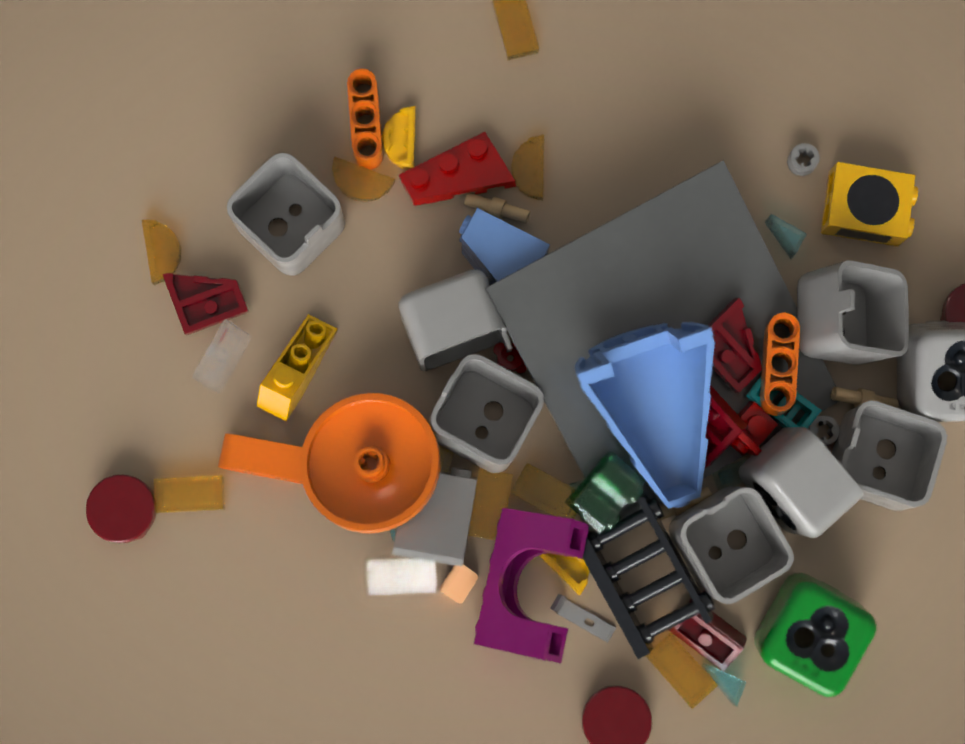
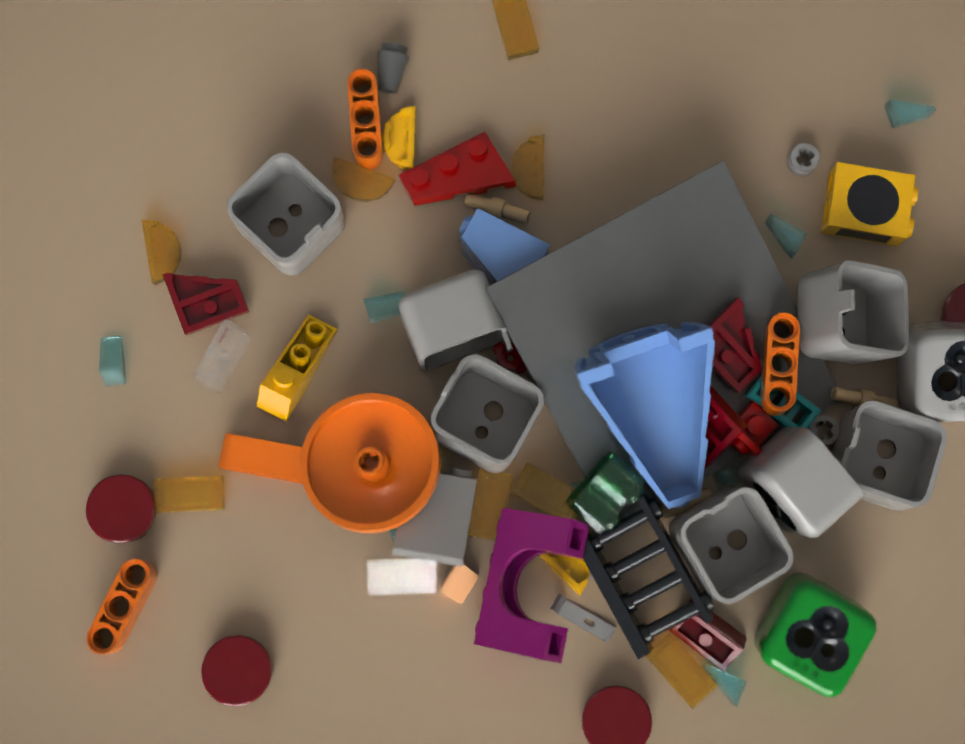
none -> orange beam [86,559,158,654]
none -> clear light blue piece [99,336,126,386]
none -> dark red tile [201,635,274,706]
none -> clear light blue piece [363,291,405,323]
none -> dark grey cone [378,43,409,93]
none -> clear light blue piece [884,99,936,128]

